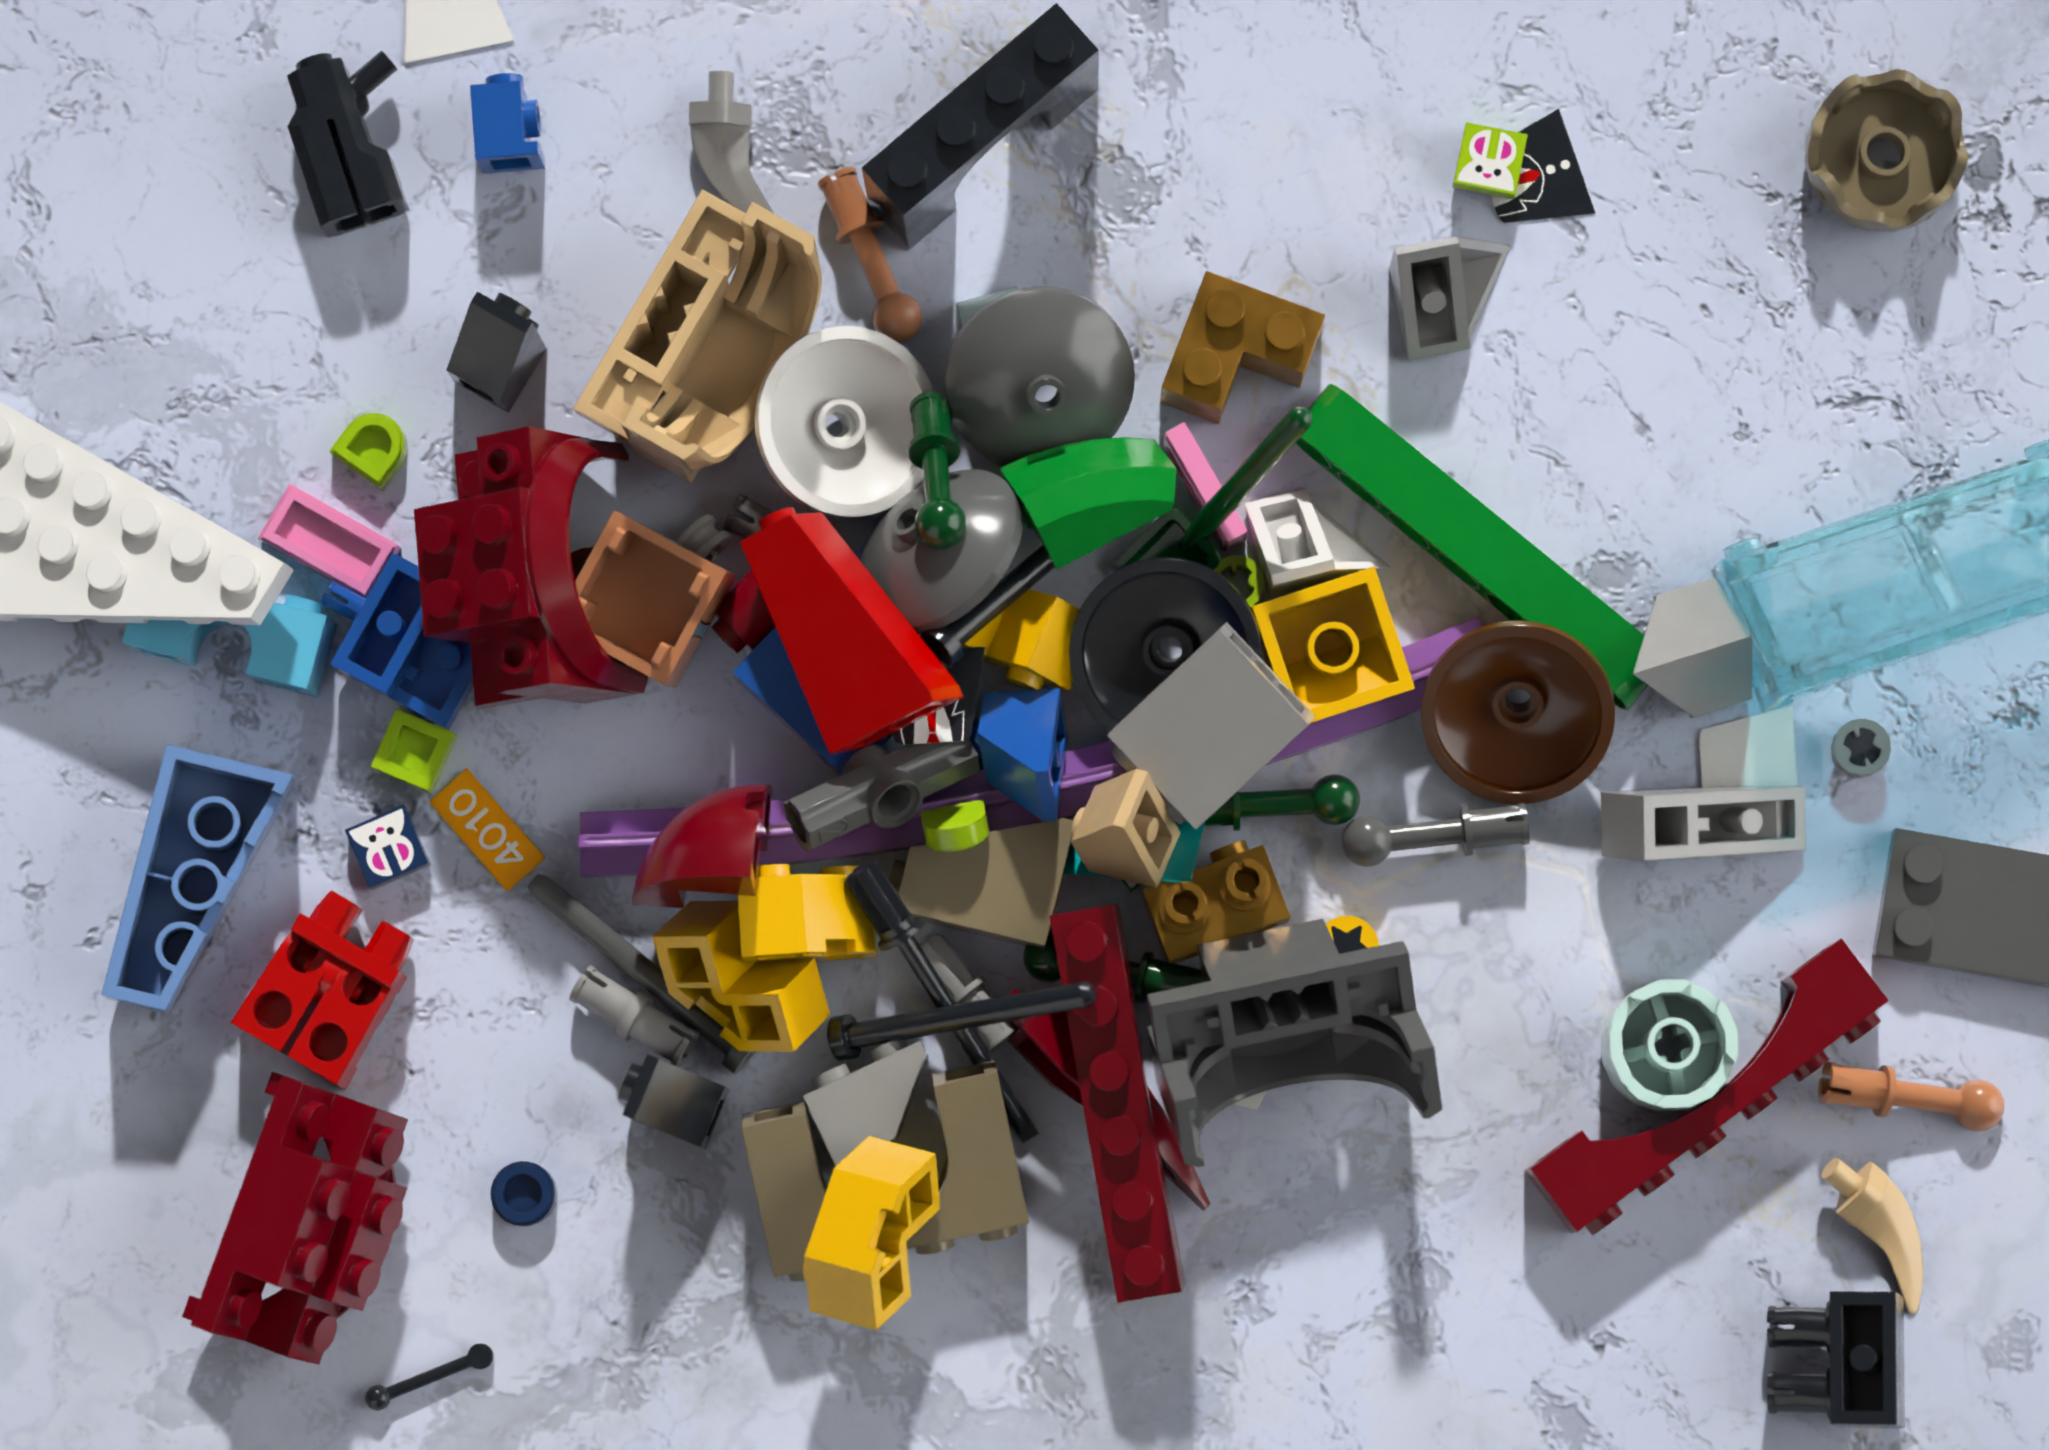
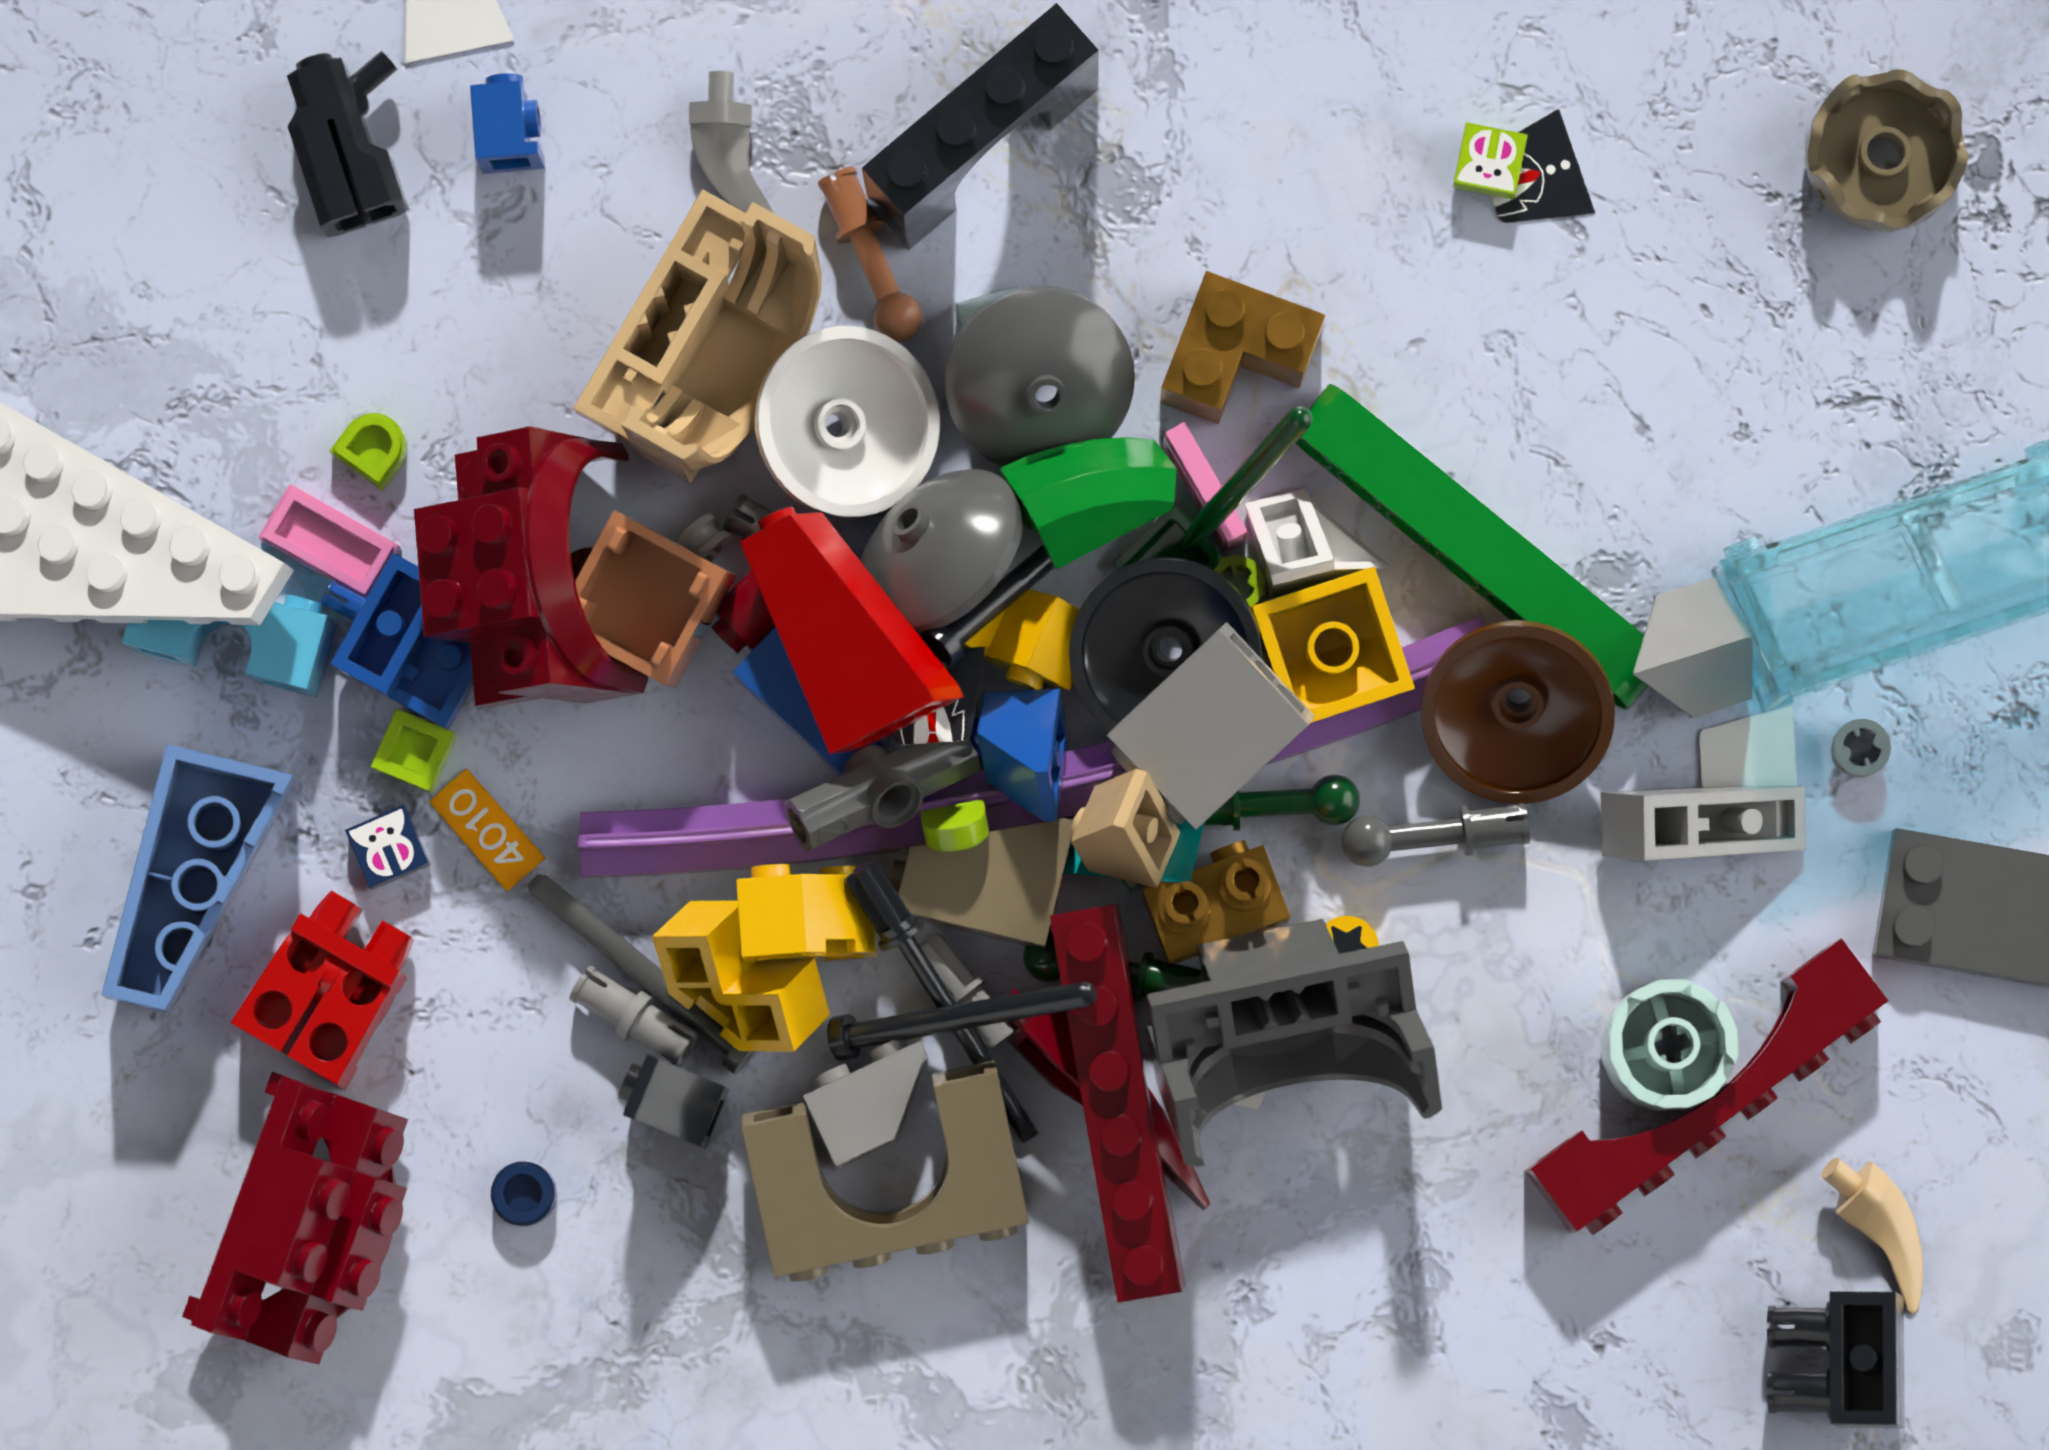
black hinge [365,1343,494,1411] -> none
black slope [446,291,547,413] -> none
dark red brick [632,784,773,908] -> none
yellow brick [803,1136,940,1331] -> none
dark green pin [908,392,966,550] -> none
light grey slope [1389,236,1511,361] -> none
nougat pin [1818,1061,2005,1131] -> none

